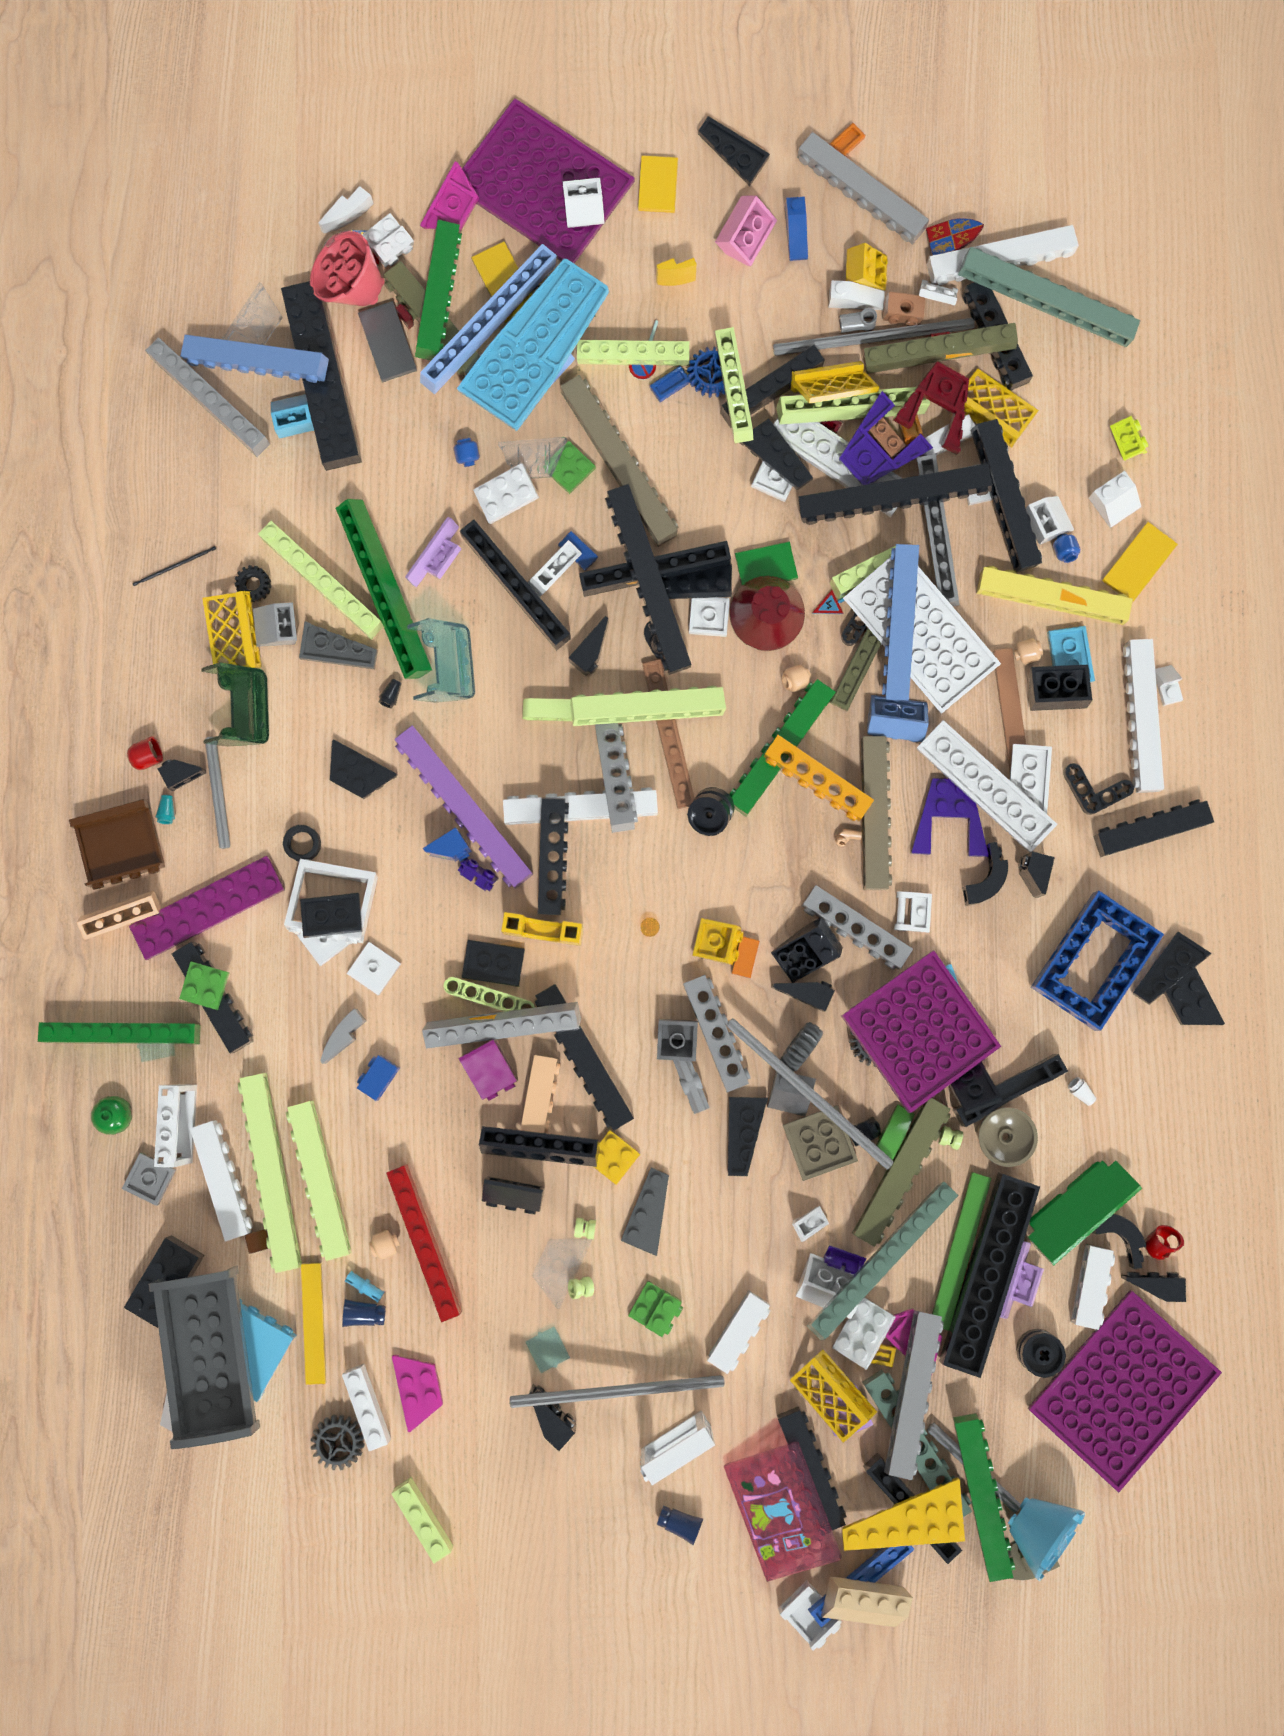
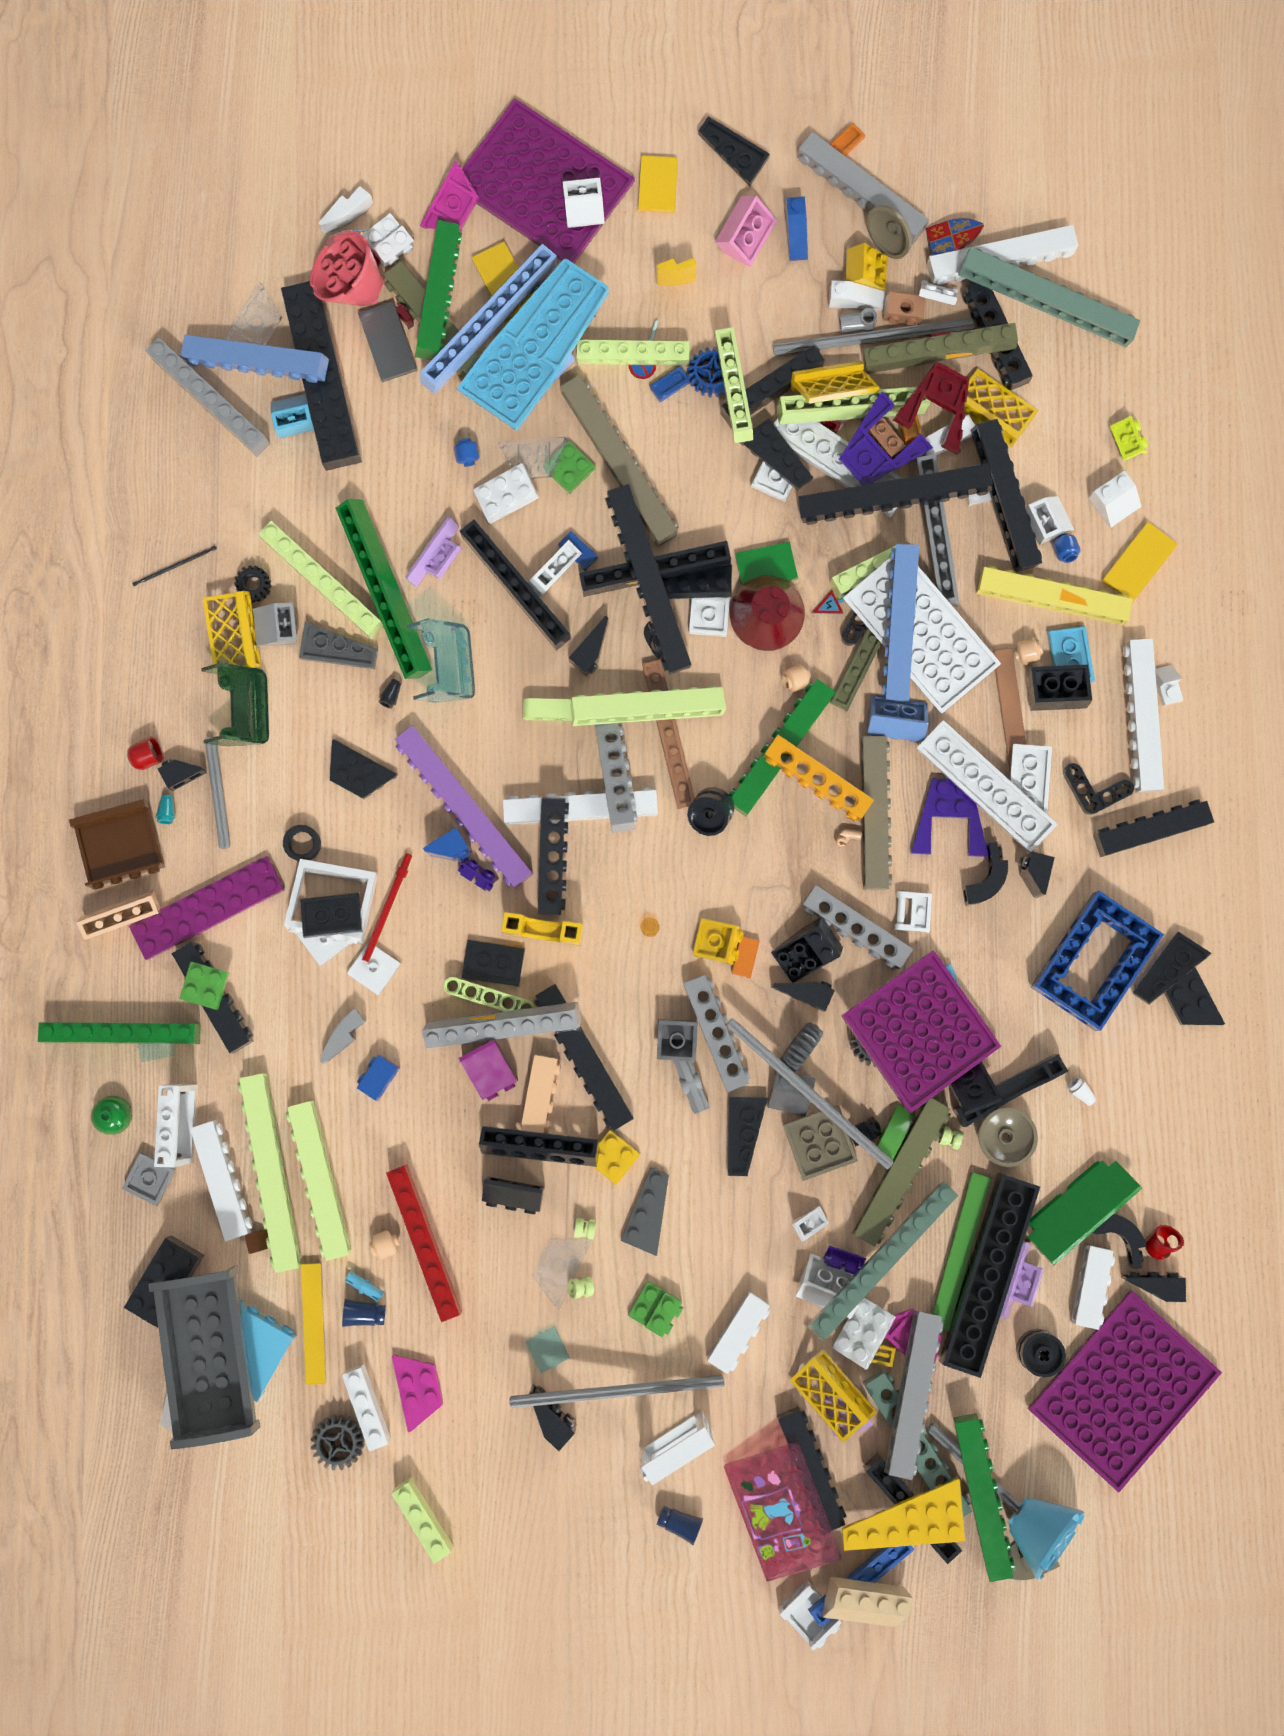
none -> red bar [362,853,412,963]
none -> dark tan dish [867,205,912,259]

